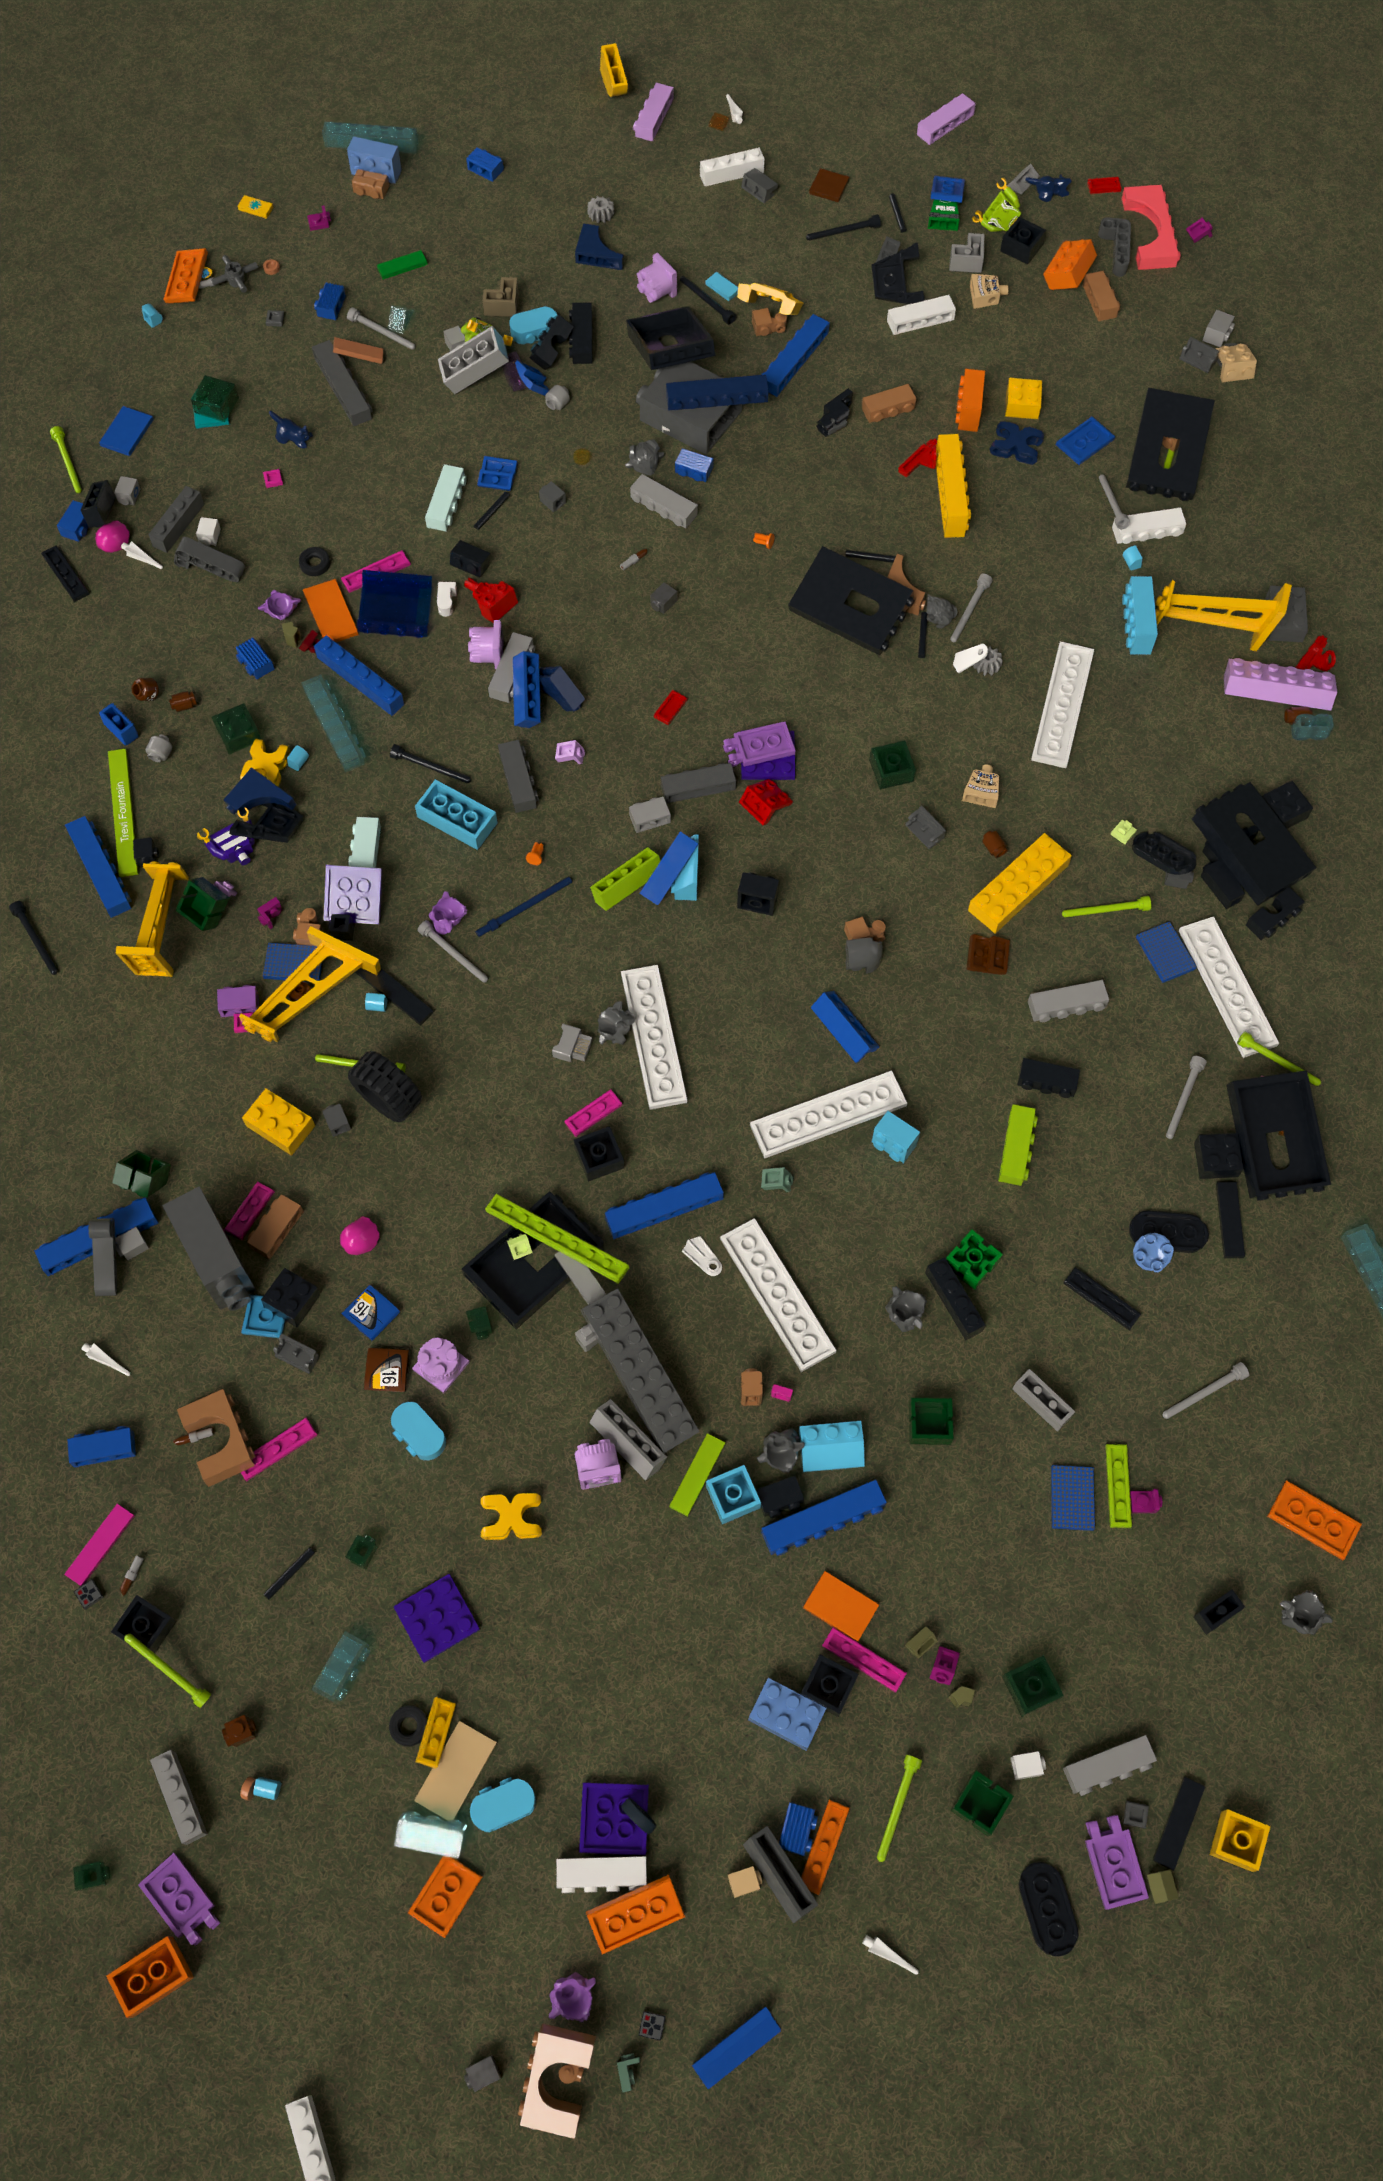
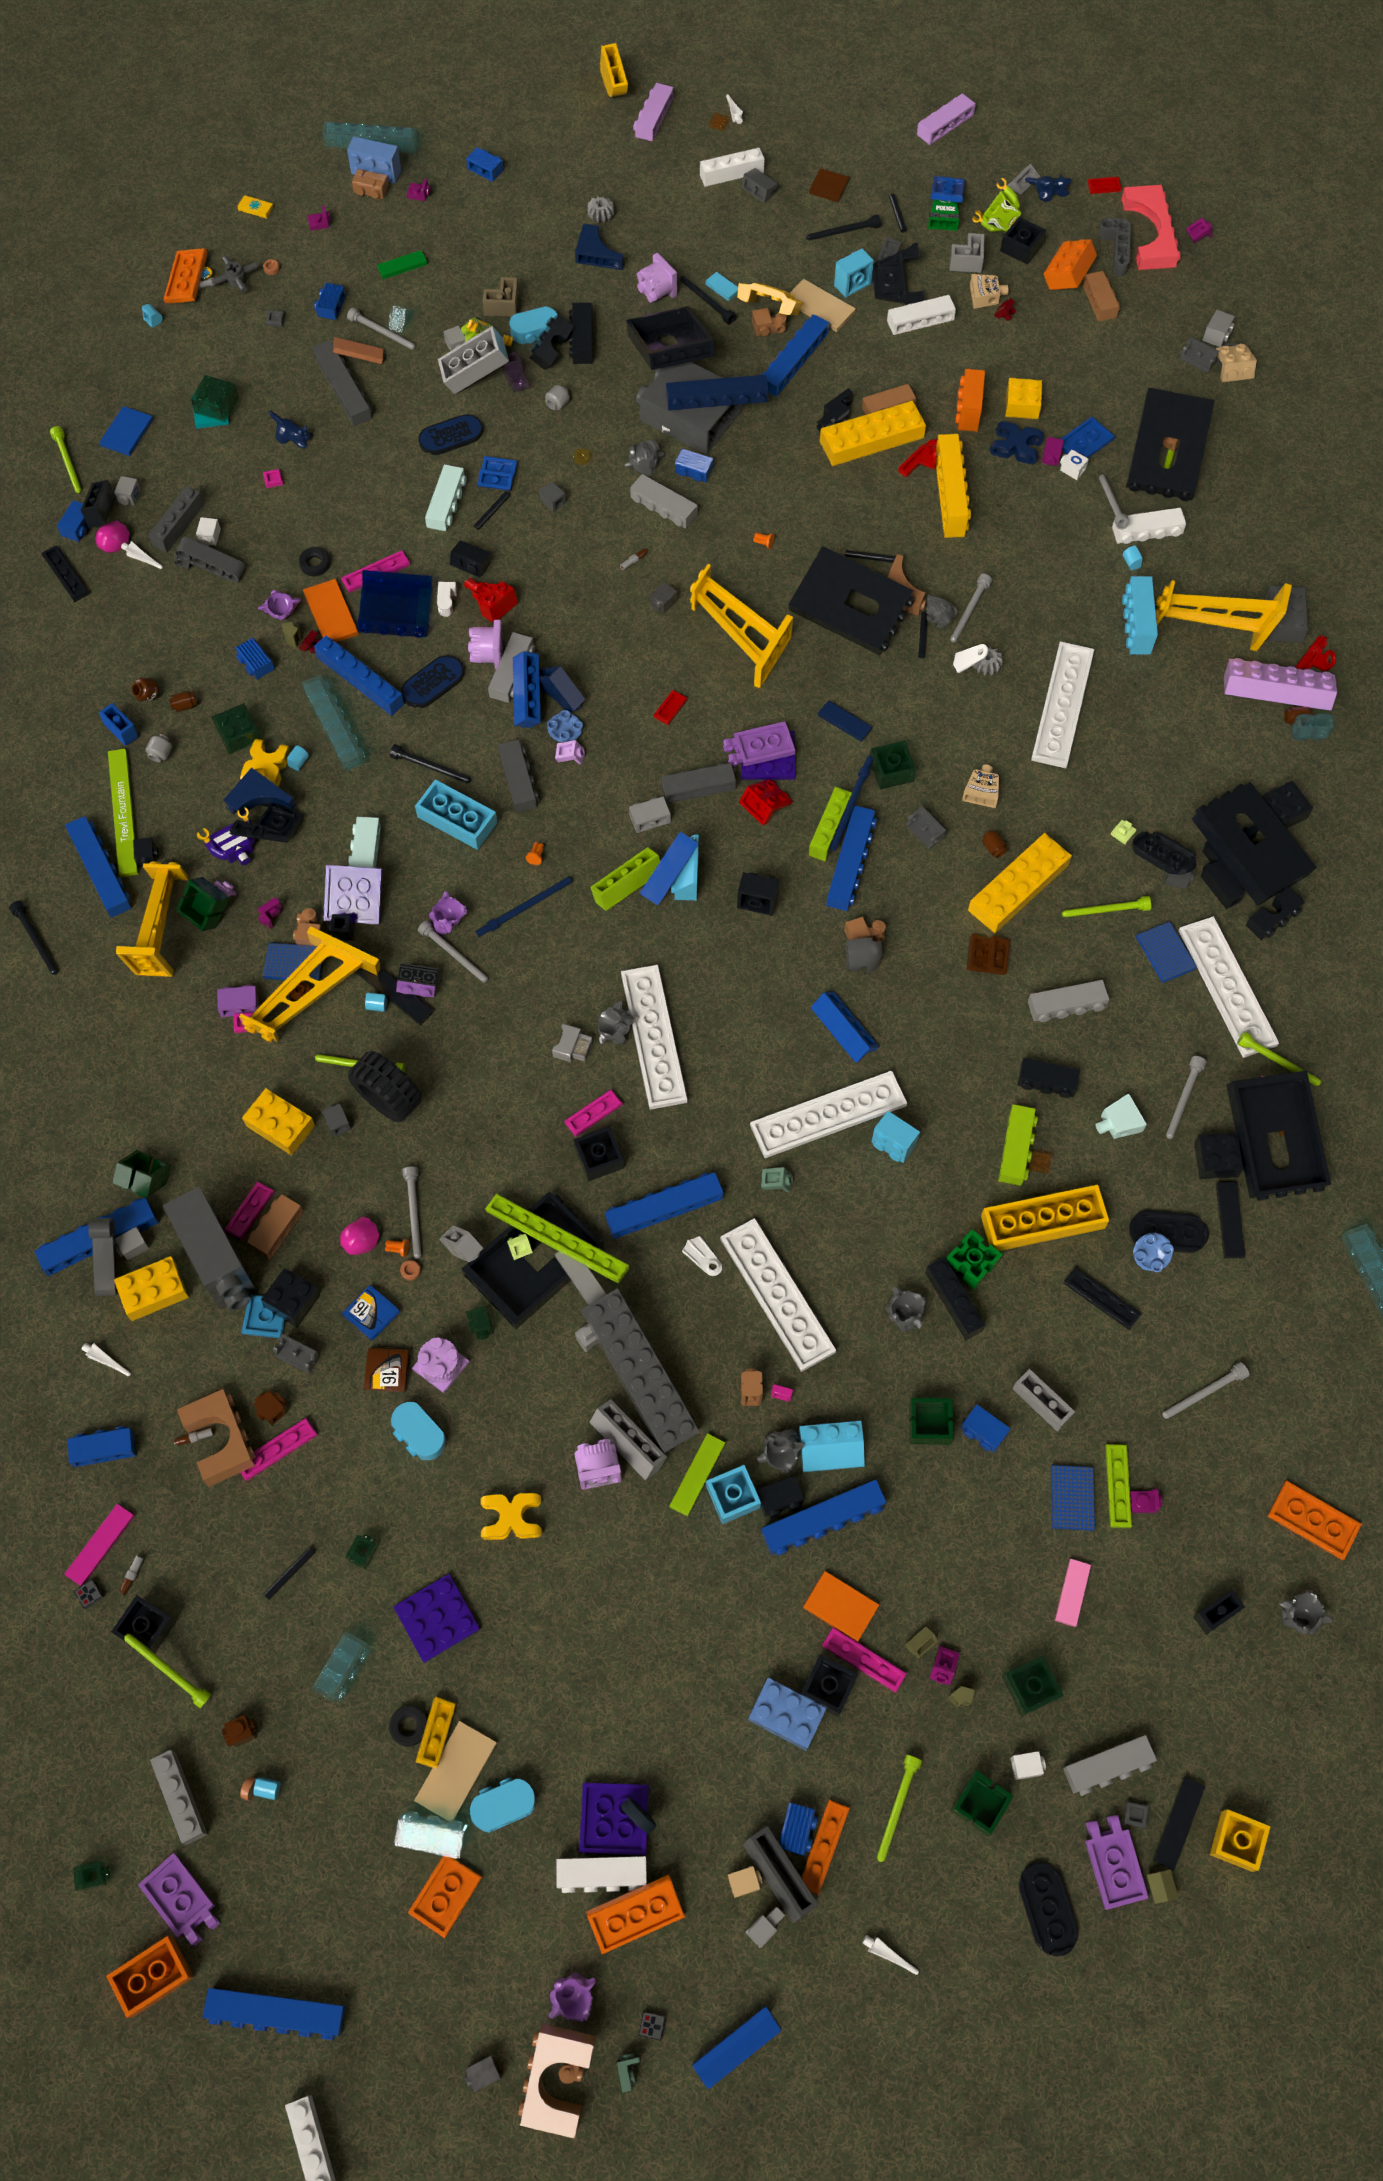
blue slope [515,360,550,396] -> none
none -> yellow brick [114,1256,189,1321]
none -> blue brick [202,1988,346,2040]
none -> reddish brown brick [253,1390,288,1426]
none -> orange piece [385,1239,410,1257]
none -> brick [396,963,438,998]
none -> nougat tile [400,1260,421,1281]
none -> tile [401,656,464,708]
none -> light grey piece [402,1167,421,1259]
none -> magenta bracket [407,178,431,201]
none -> tile [418,414,483,455]
none -> light grey brick [439,1225,483,1262]
none -> medium blue dish [547,710,583,742]
none -> yellow piece [690,564,793,688]
none -> light grey piece [745,1907,785,1948]
none -> tan tile [790,279,856,332]
none -> lime brick [809,787,852,862]
none -> dark blue tile [818,701,872,742]
none -> yellow brick [820,401,926,466]
none -> blue brick [826,806,877,911]
none -> dark blue bar [829,756,874,851]
none -> medium azure brick [834,249,874,298]
none -> blue brick [961,1405,1011,1453]
none -> yellow brick [981,1185,1109,1251]
none -> dark red tile [994,297,1016,321]
none -> clear orange tile [1029,1151,1051,1174]
none -> magenta brick [1042,437,1063,466]
none -> bright pink tile [1055,1559,1091,1627]
none -> white brick [1060,450,1089,480]
none -> light aqua torso [1096,1094,1147,1139]

